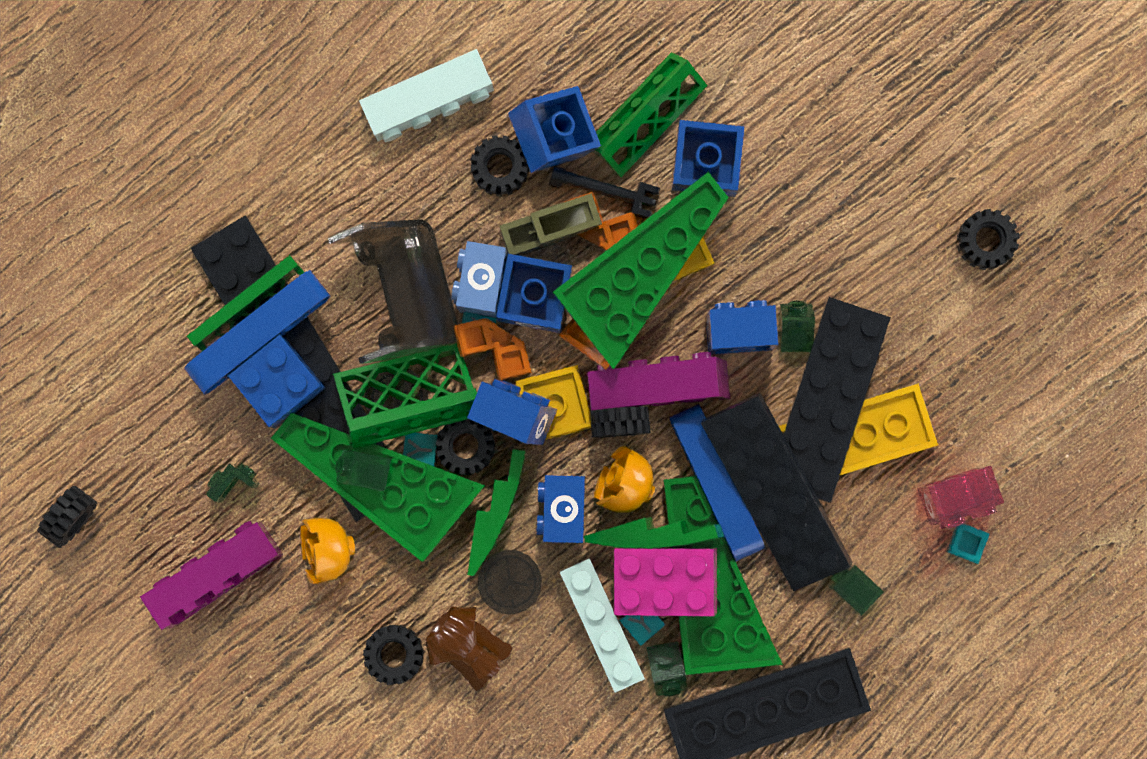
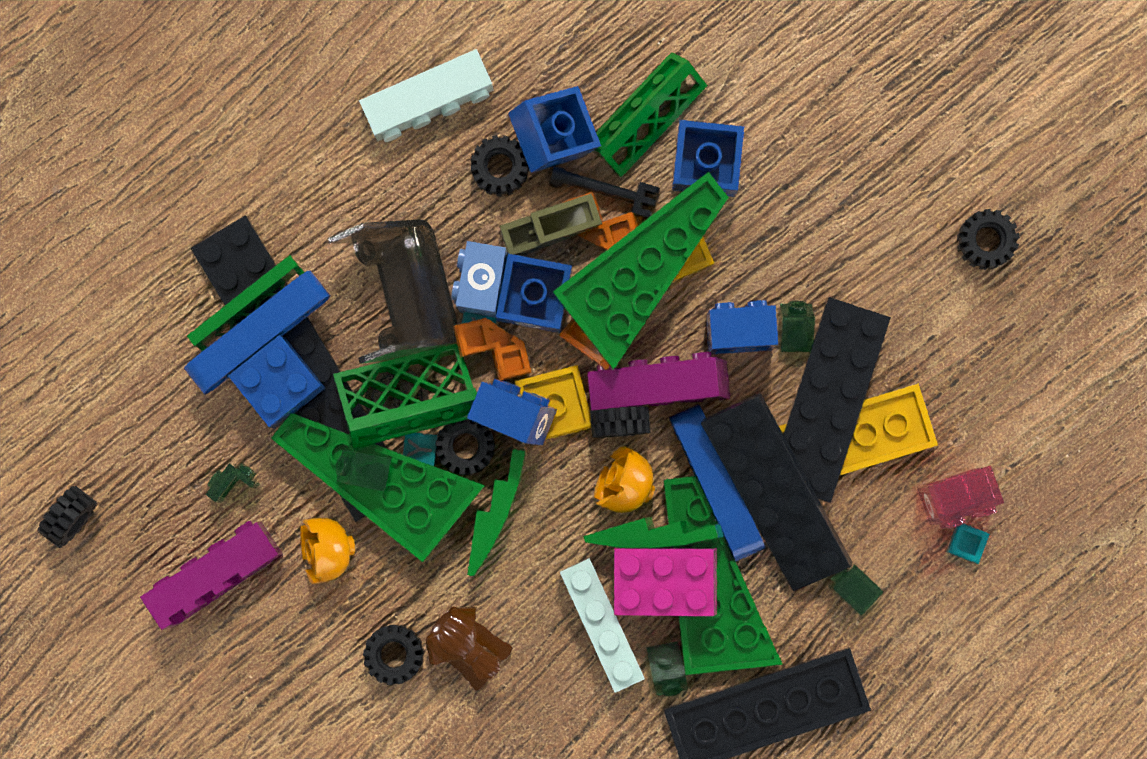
clear smoke tile [478,550,542,615] -> none
blue brick [537,475,585,543] -> none
teal tile [619,615,665,646] -> none

